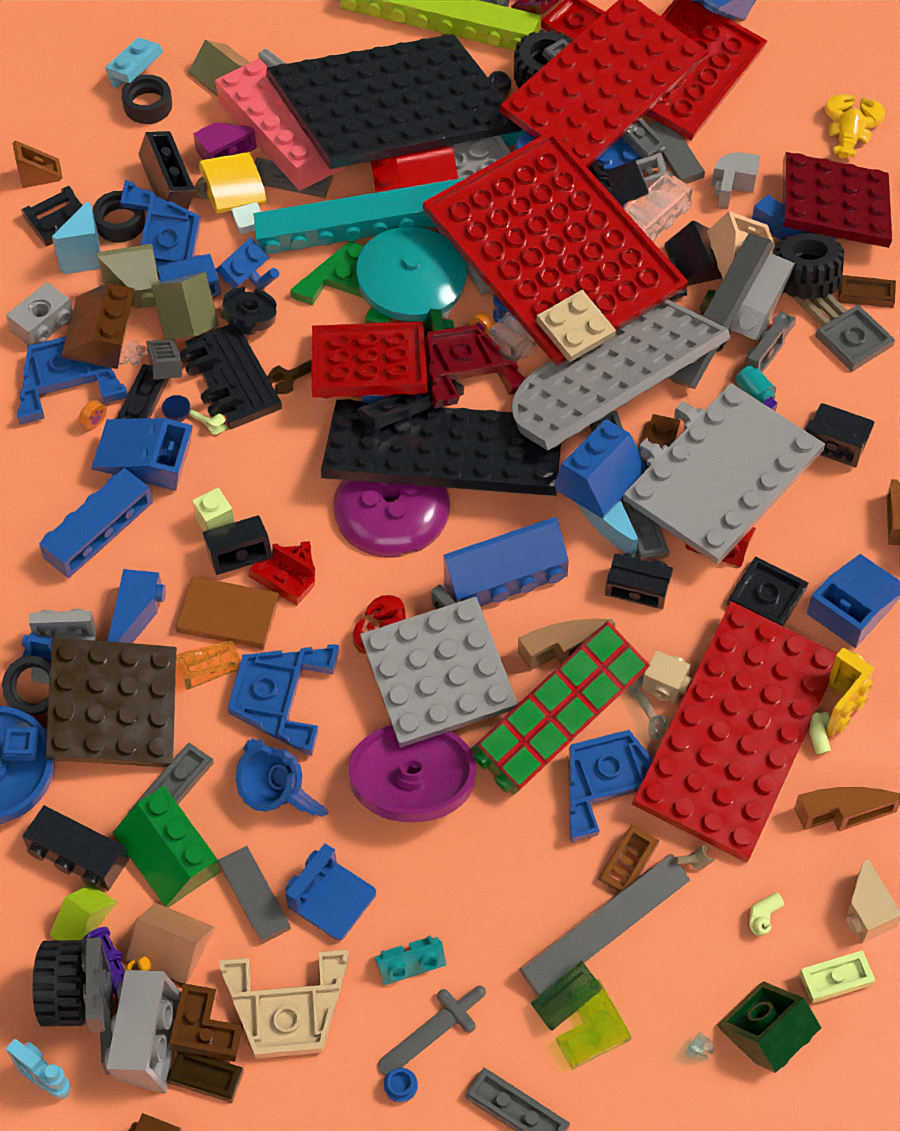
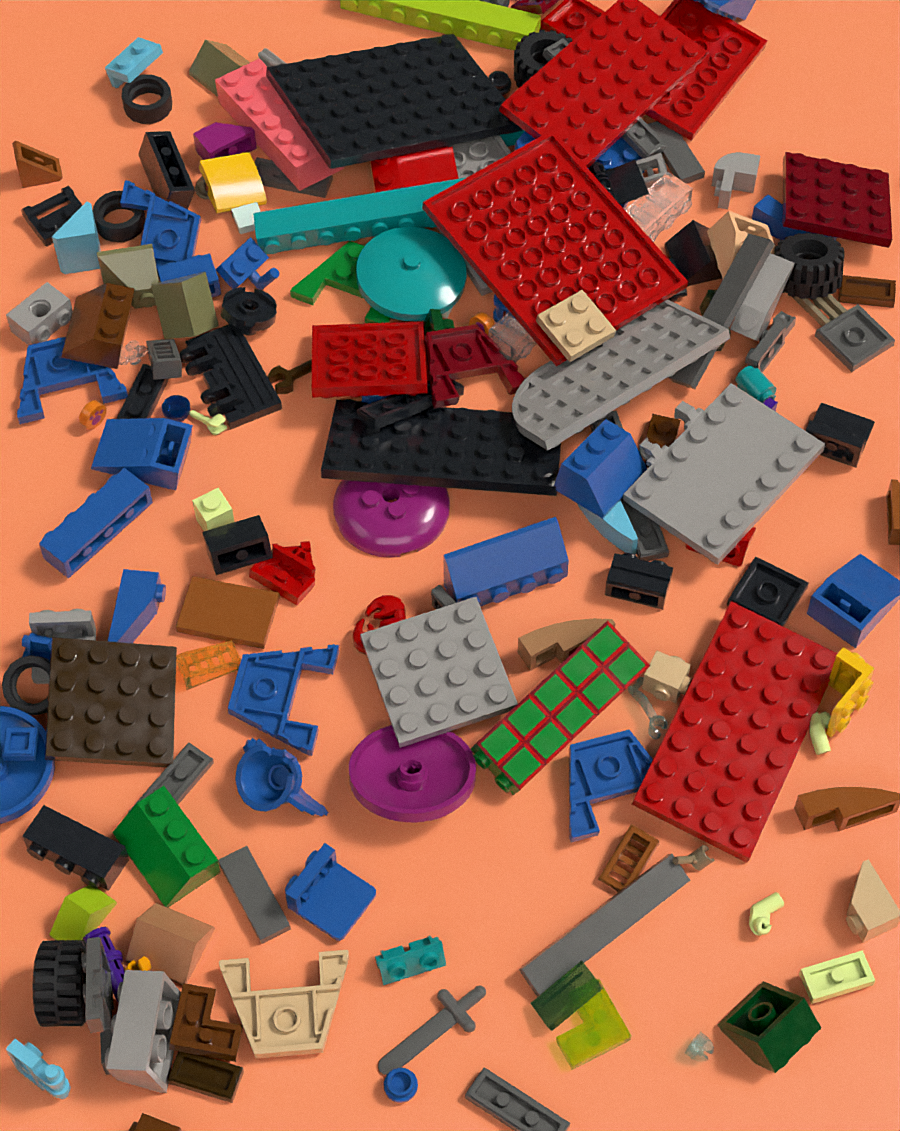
yellow animal [825,94,885,159] -> none

